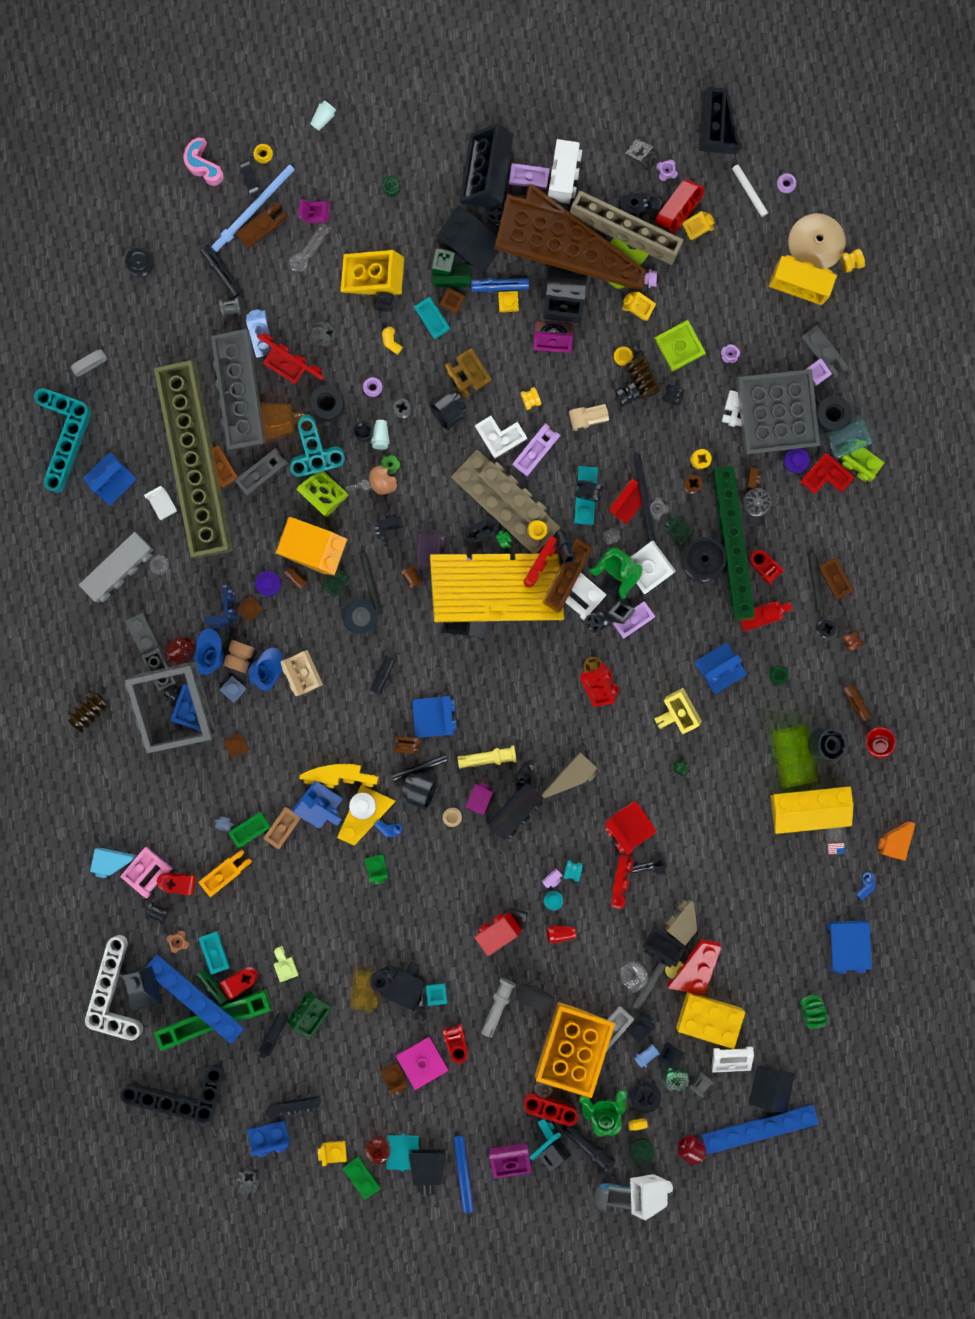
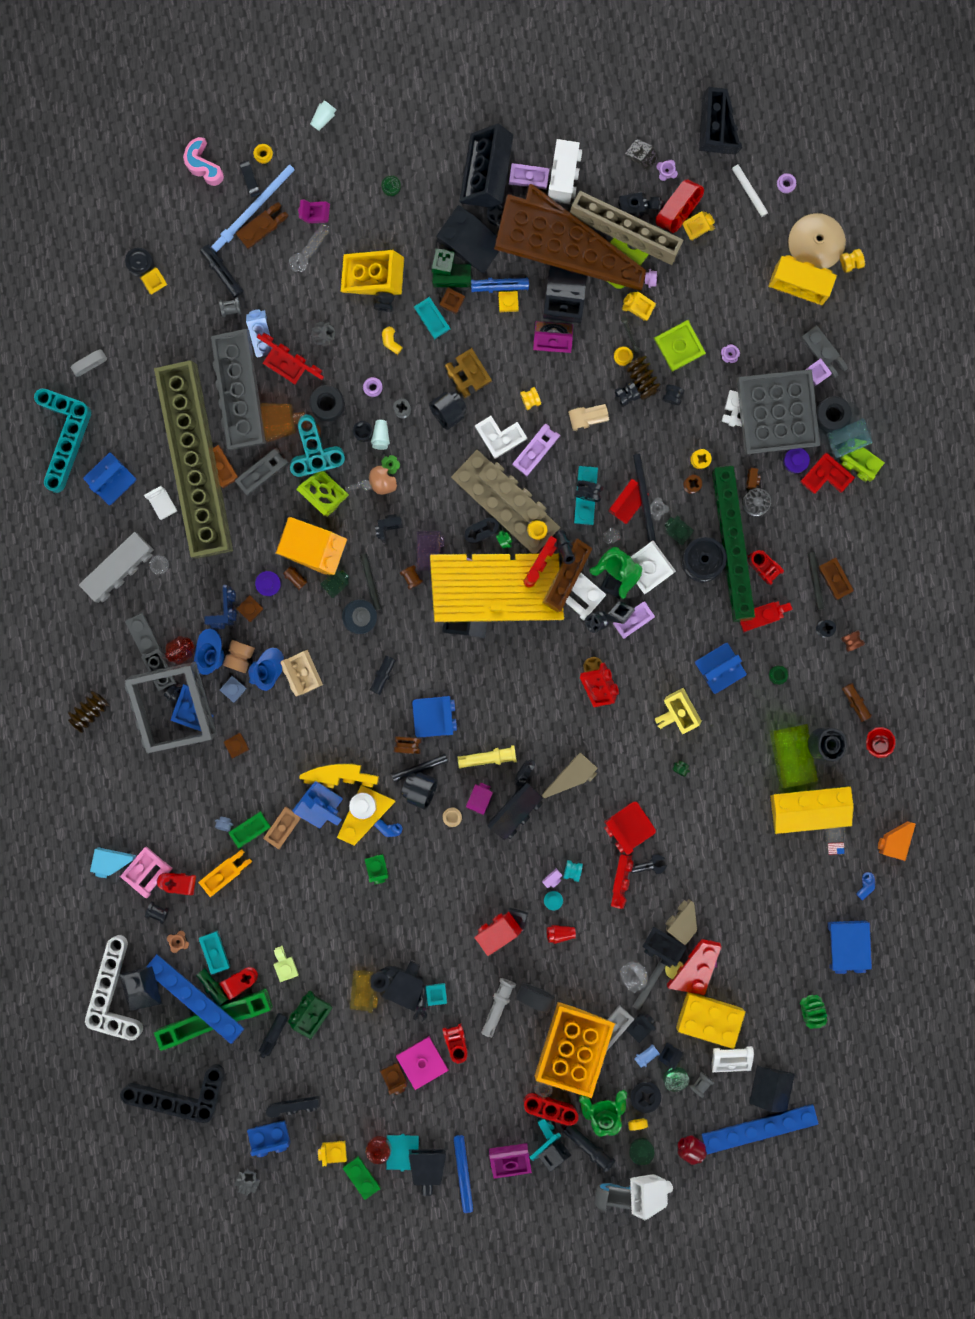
none -> yellow plate [140,267,167,294]

